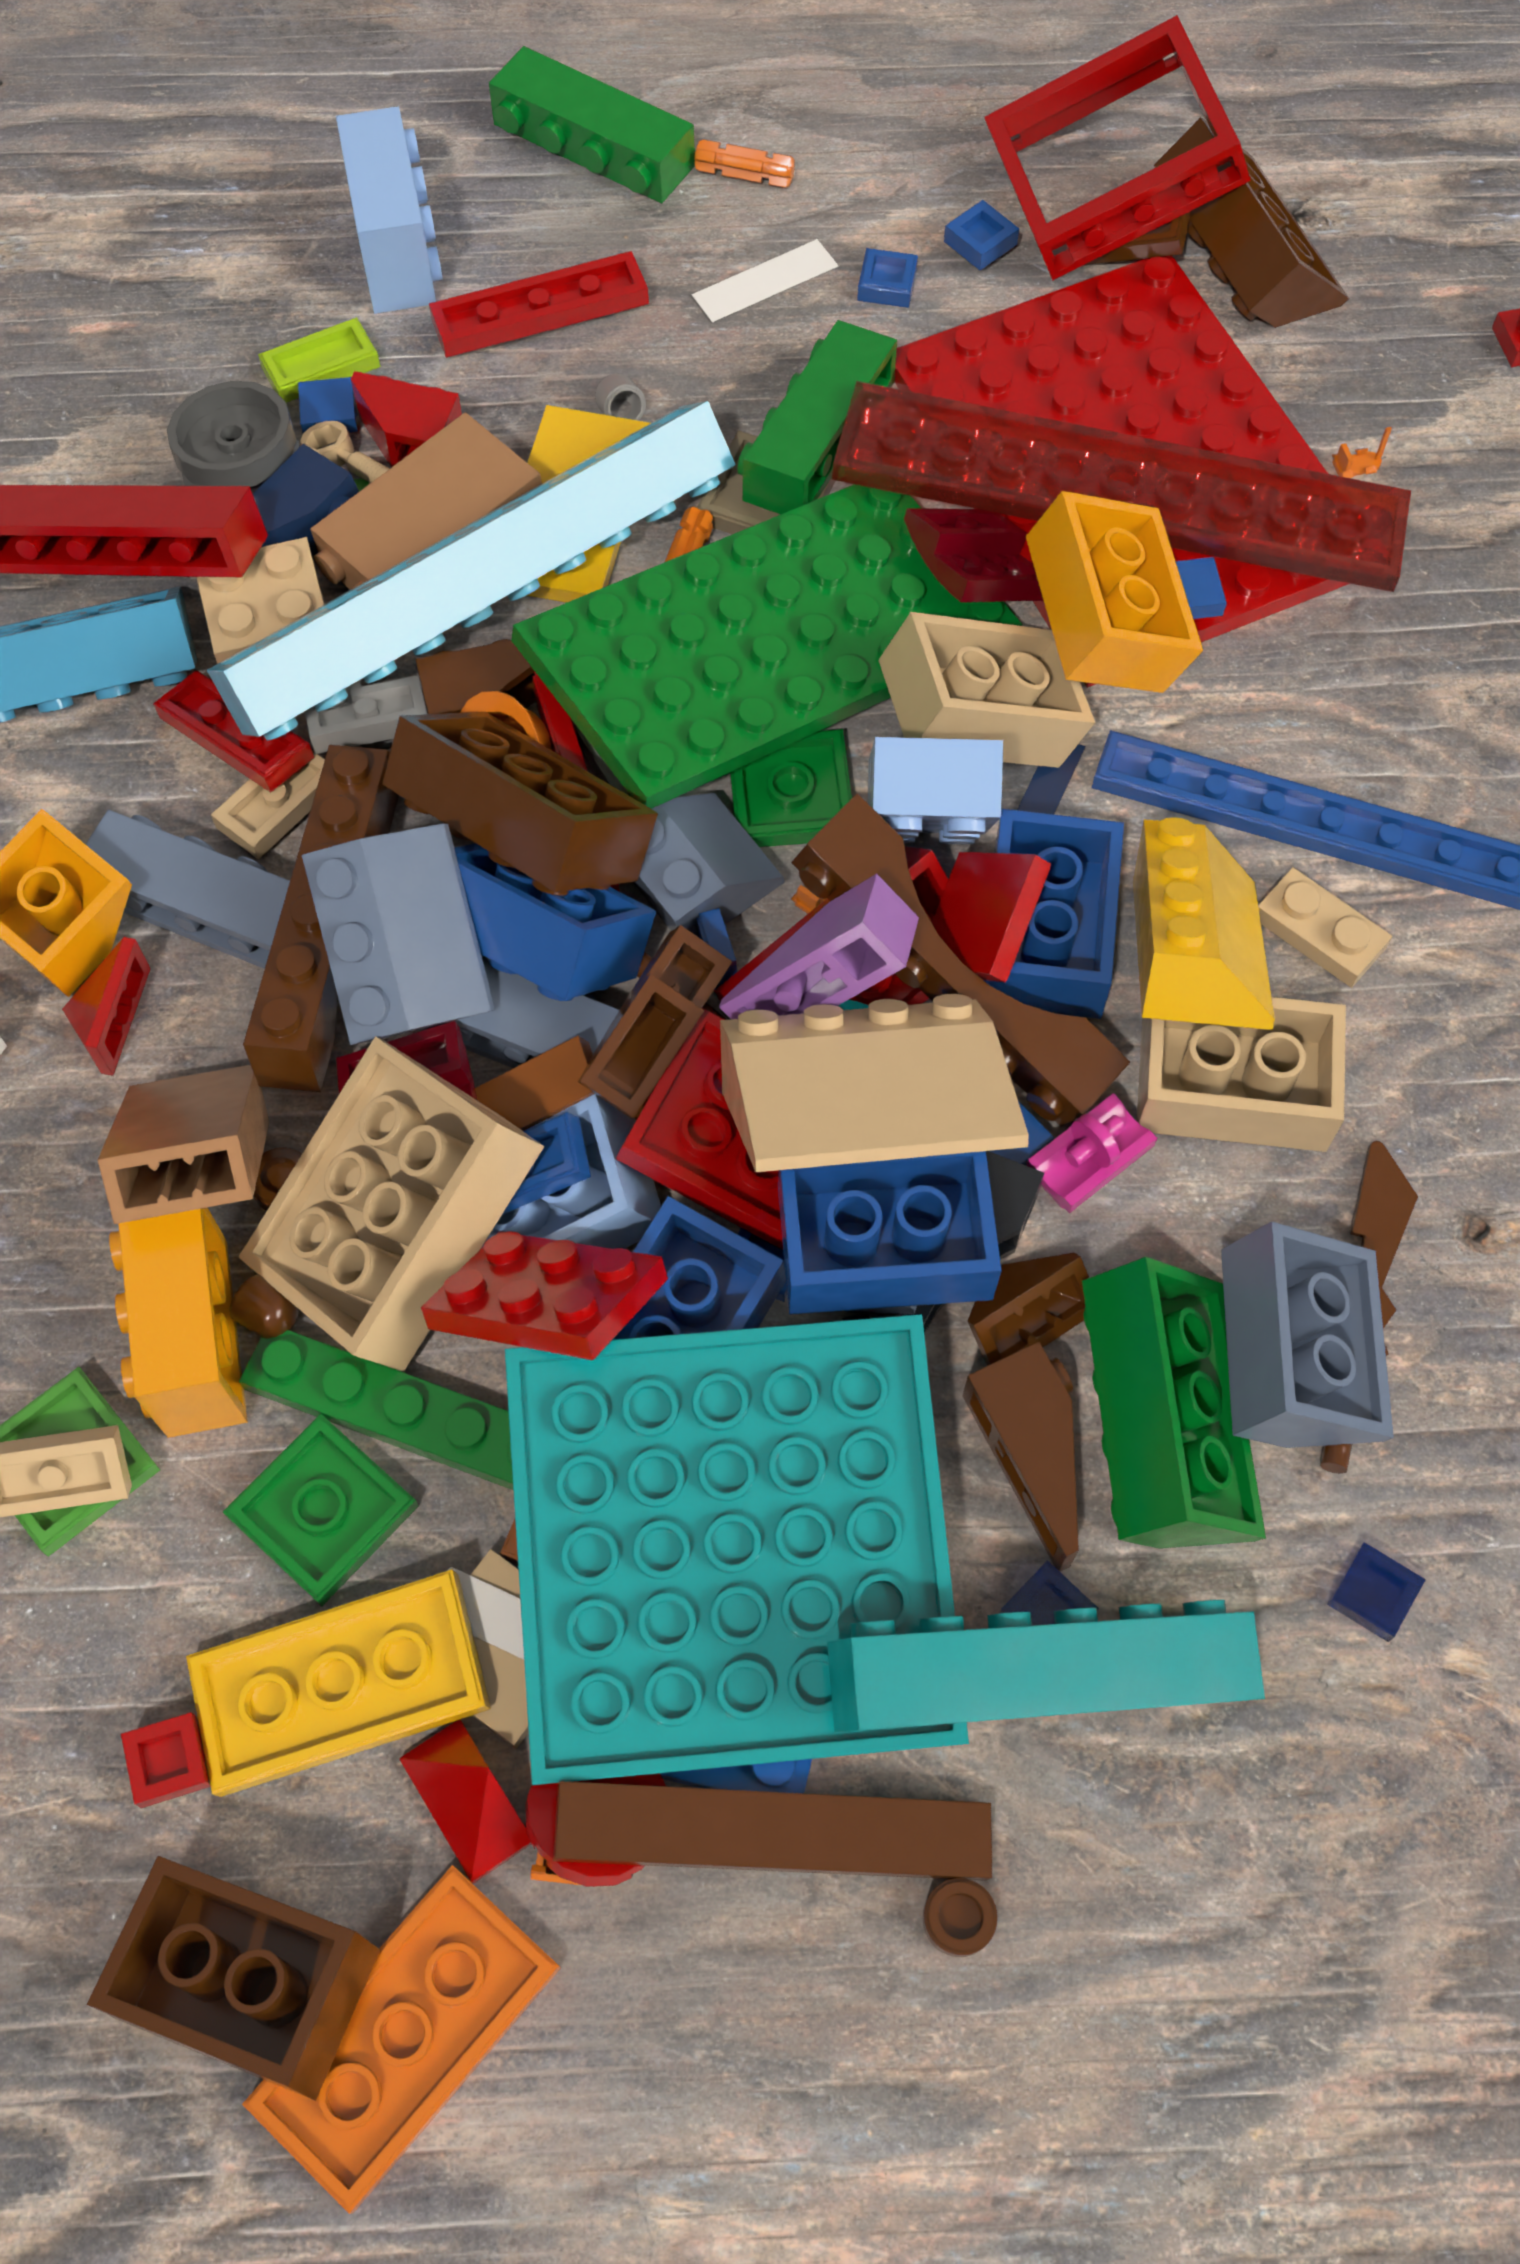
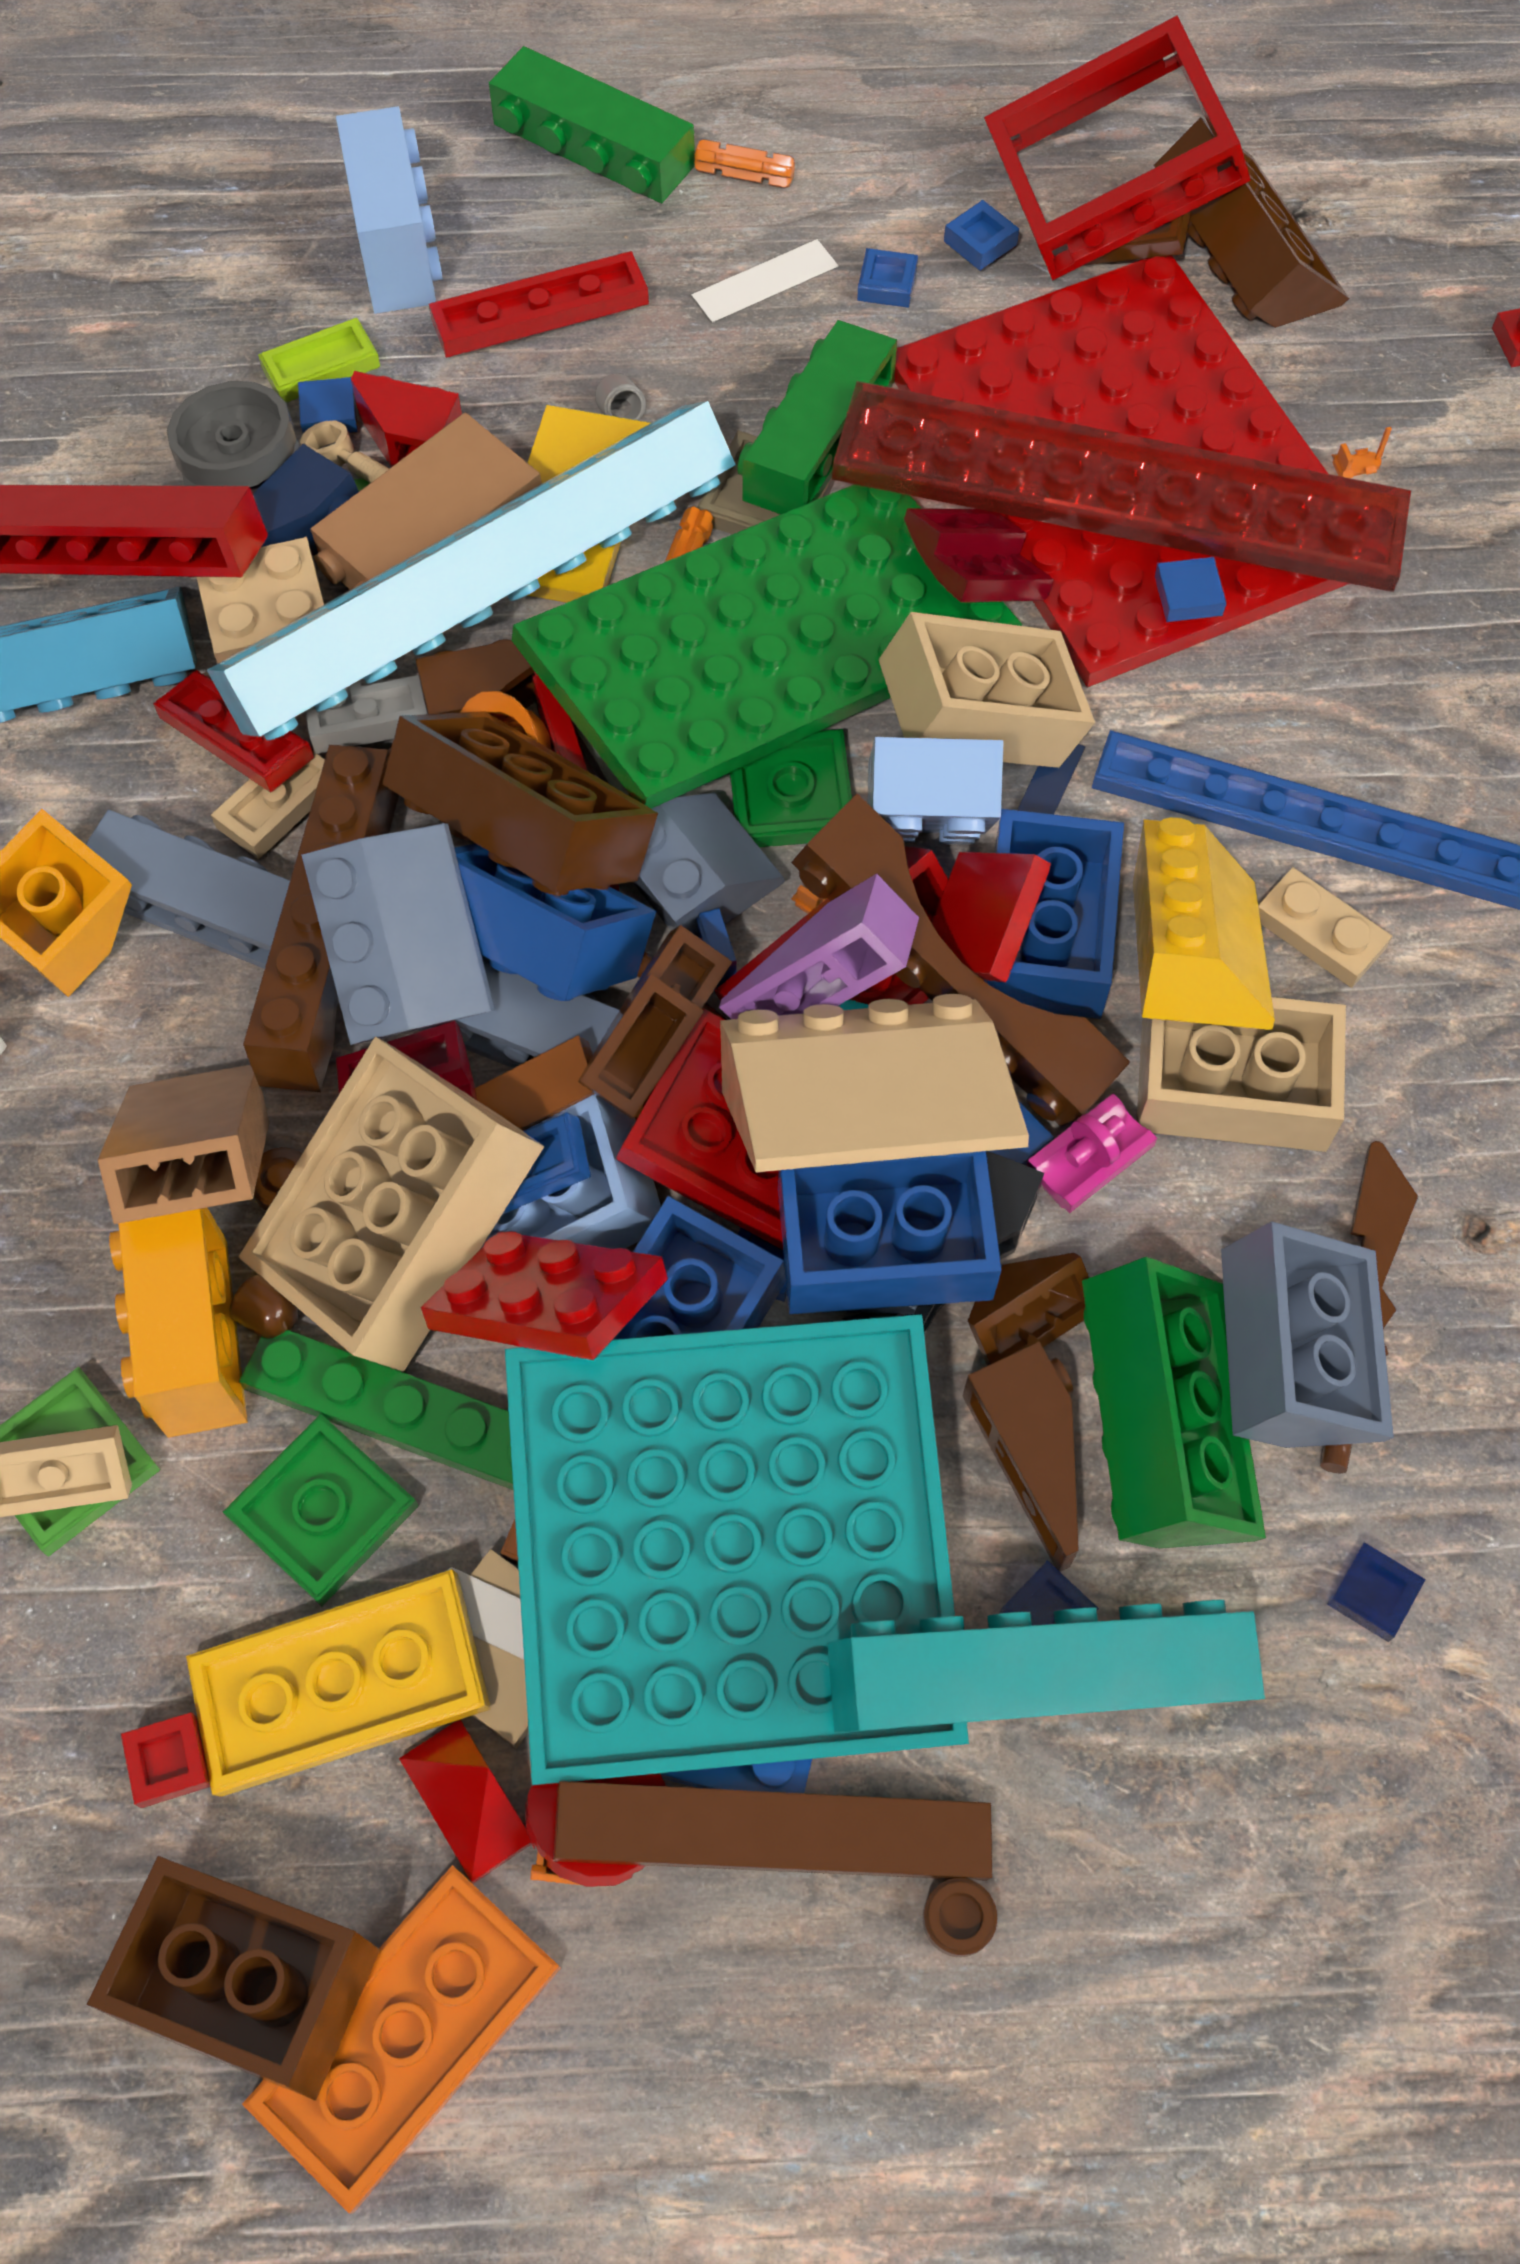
red slope [62,937,151,1076] -> none
light orange brick [1026,491,1203,693] -> none

